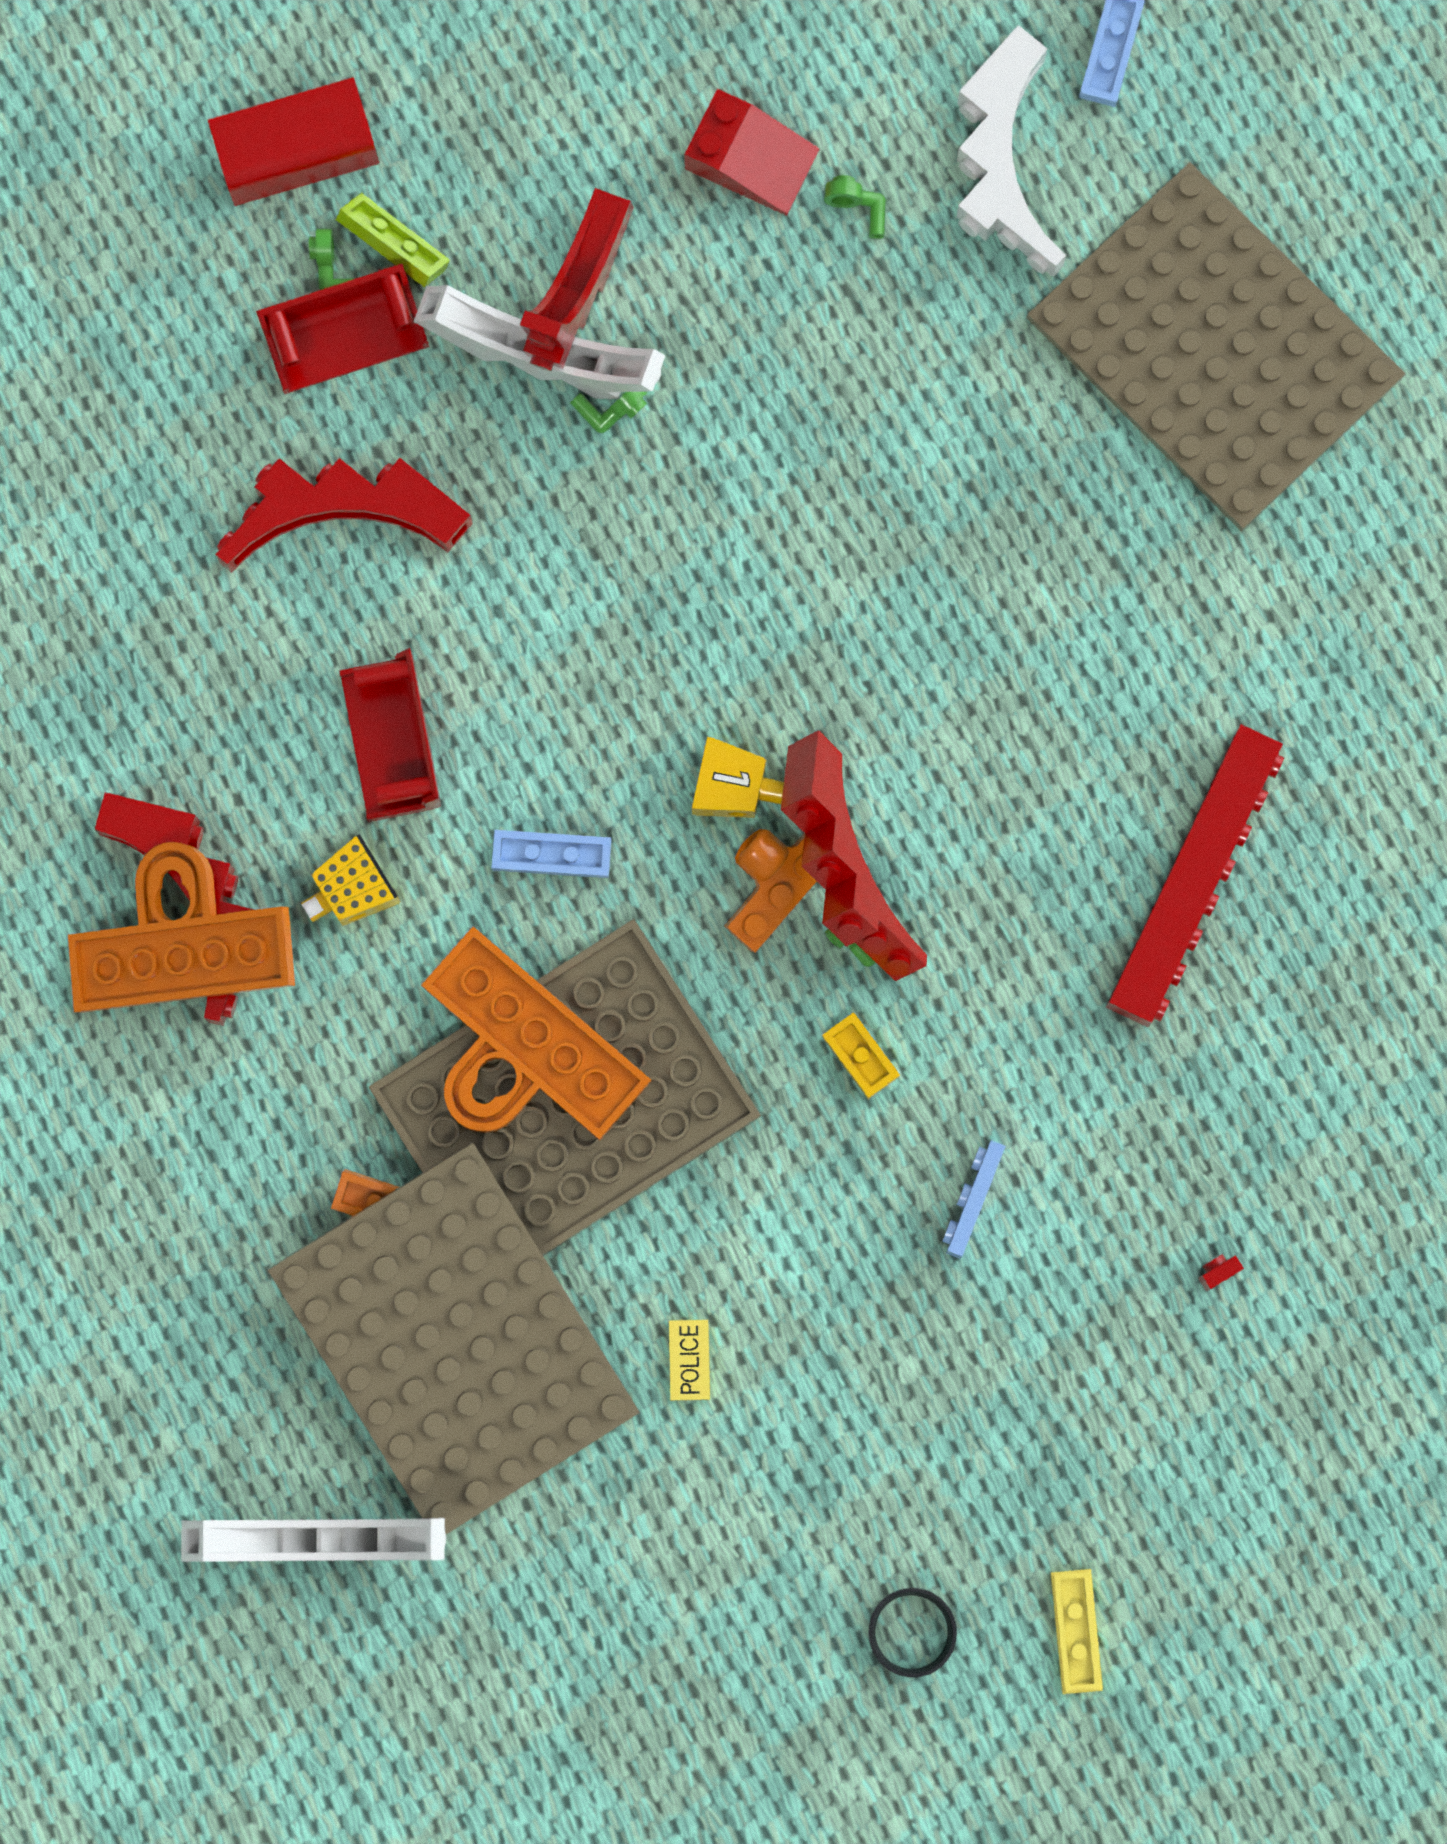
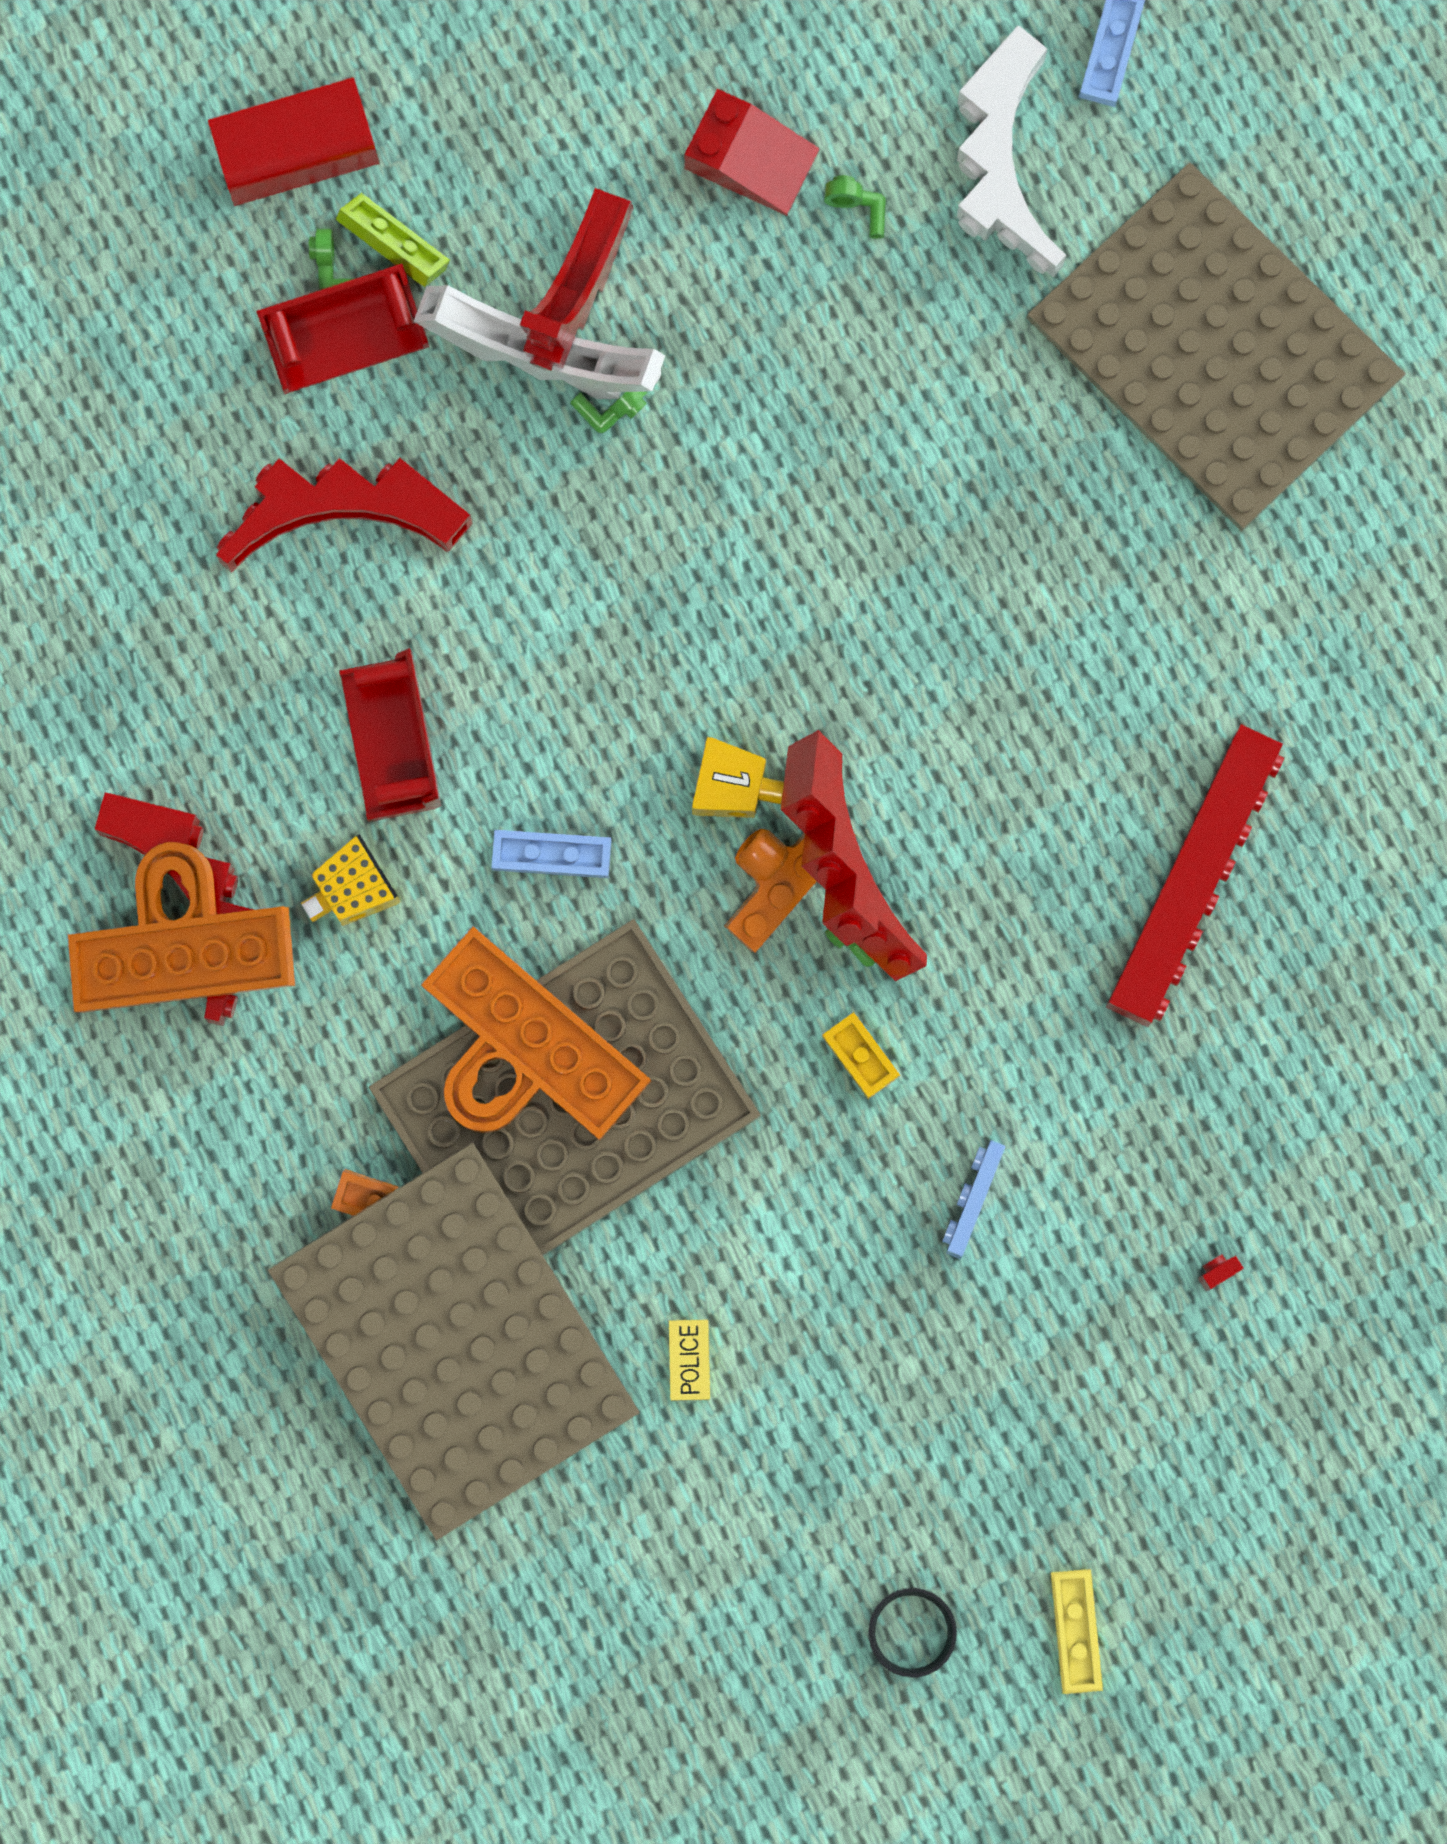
white arch [181,1519,446,1562] -> none

